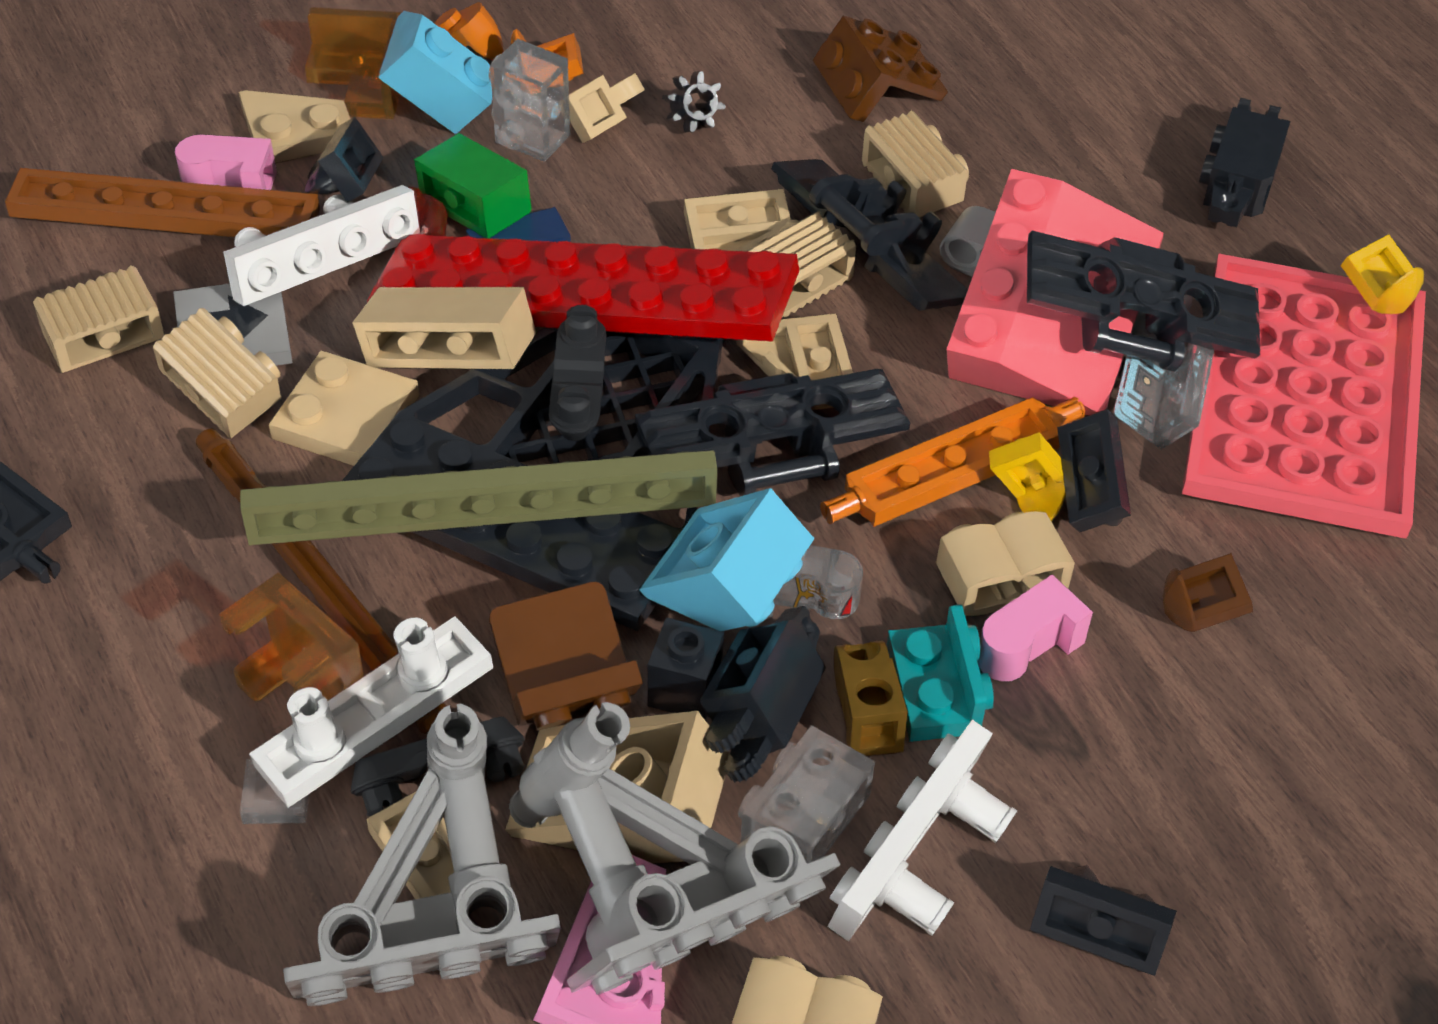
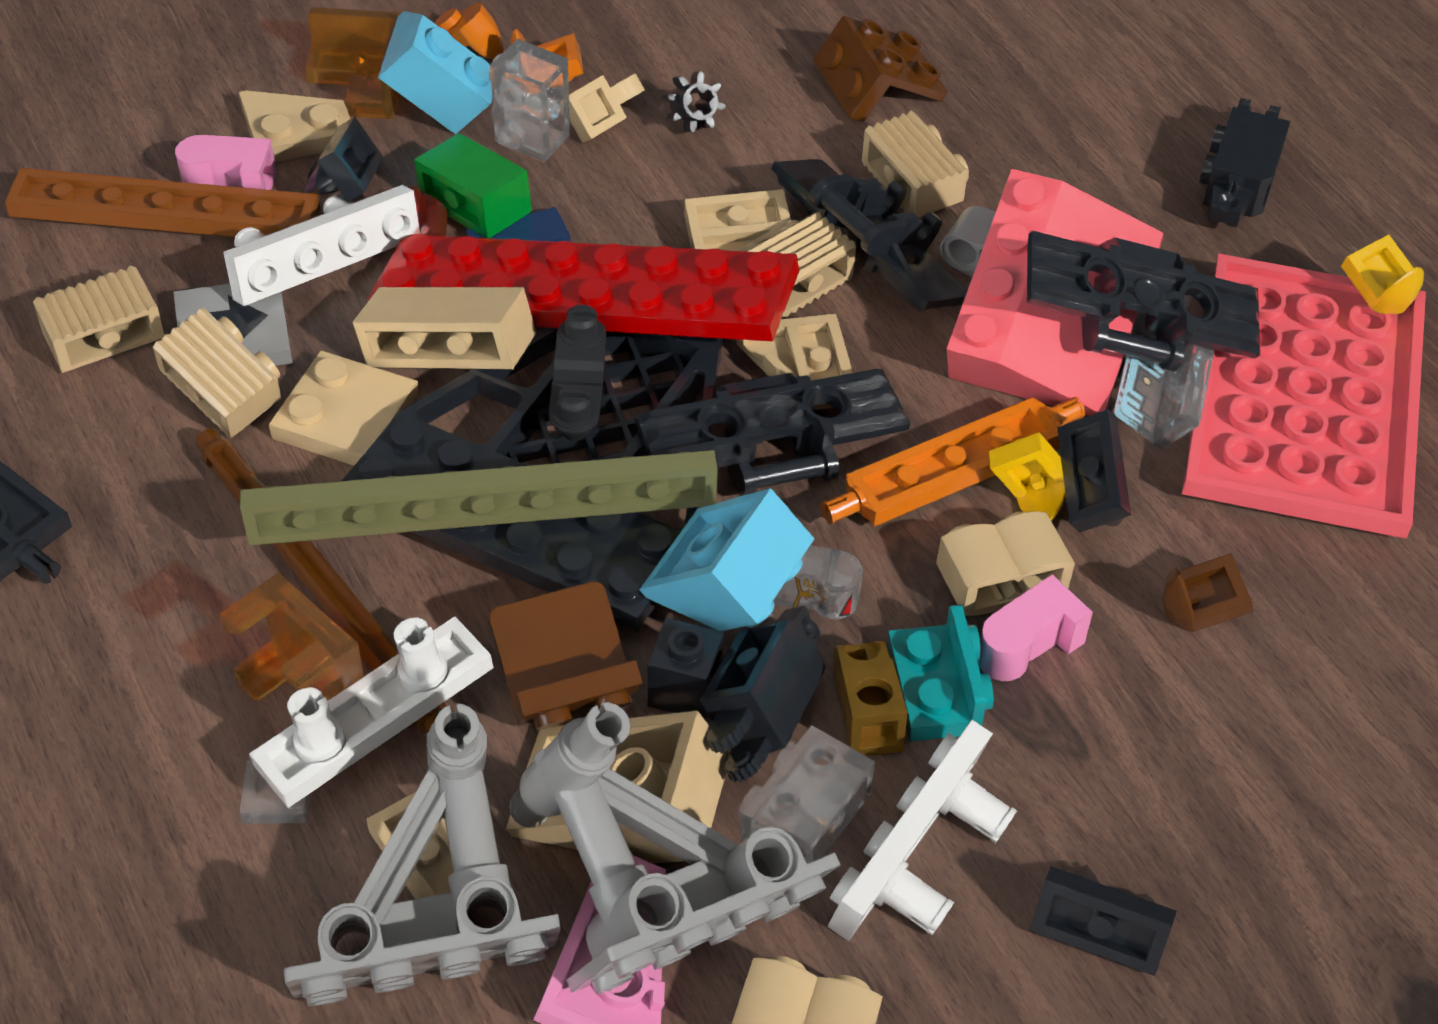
black piece [350,717,526,817] -> none

